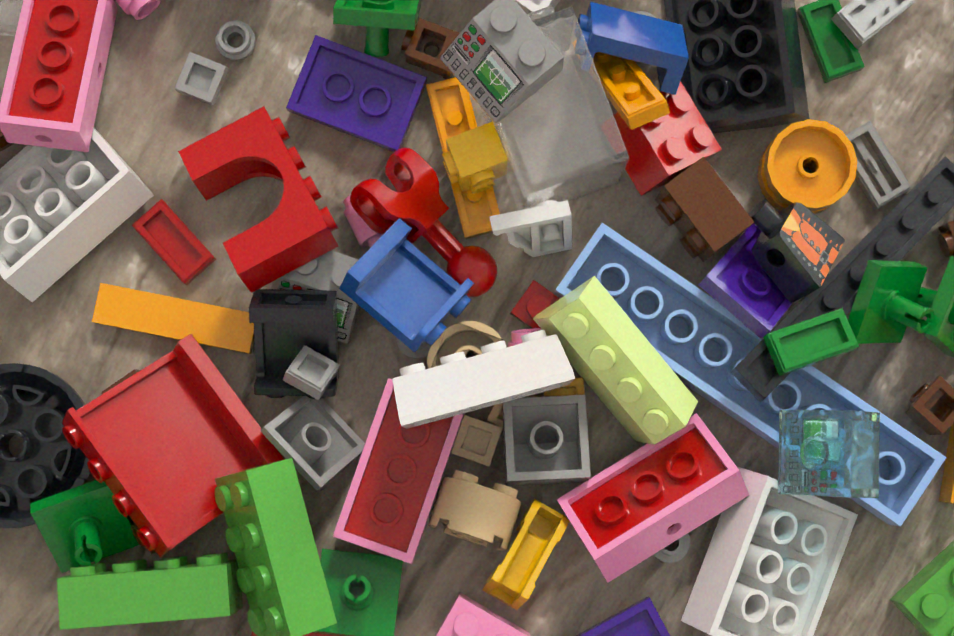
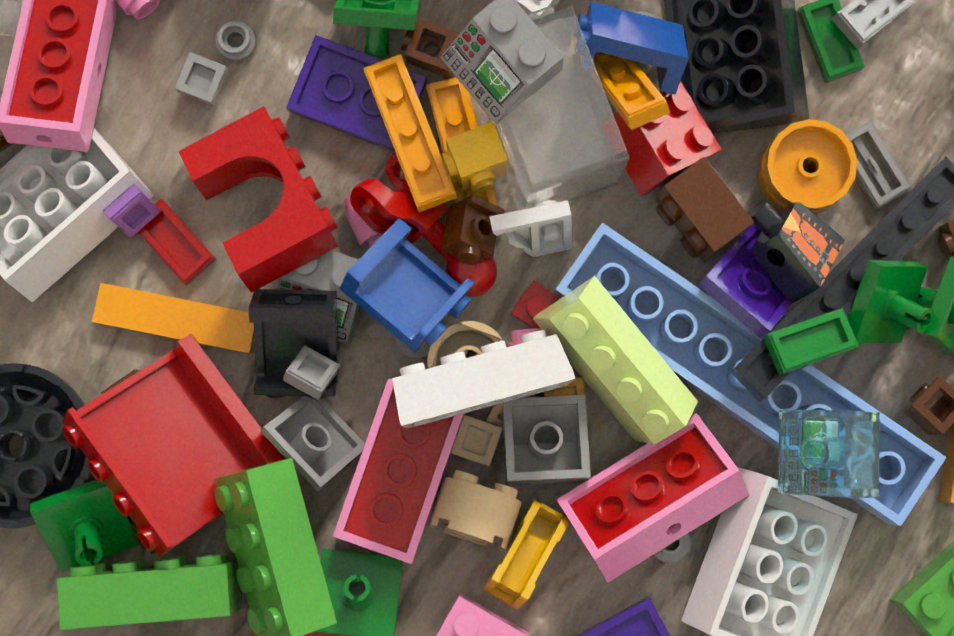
none -> medium lavender tile [103,184,161,238]
none -> light orange tile [363,54,457,212]
none -> reddish brown brick [441,194,505,265]

